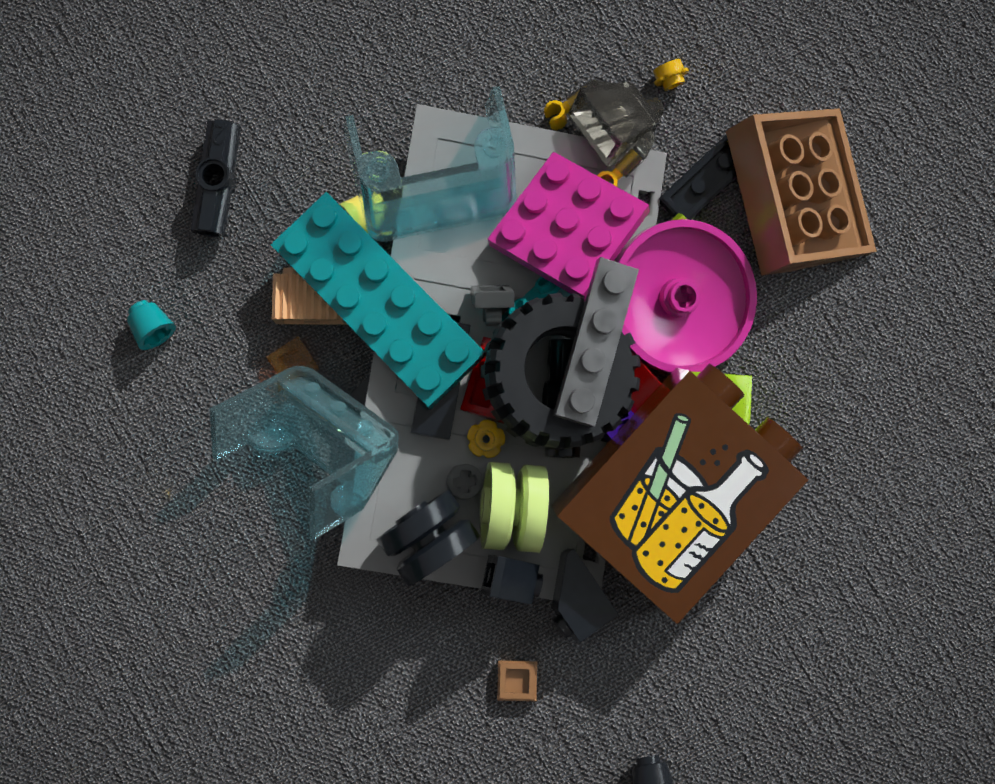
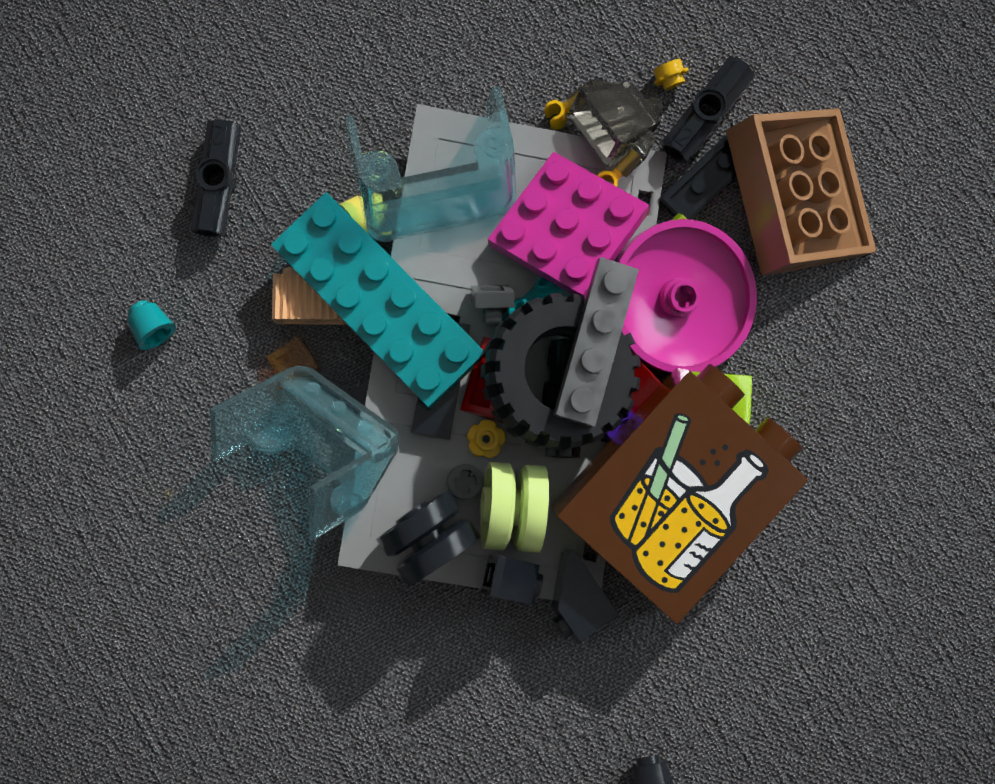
medium nougat tile [497,660,537,701] -> none
none -> black piece [660,56,756,164]

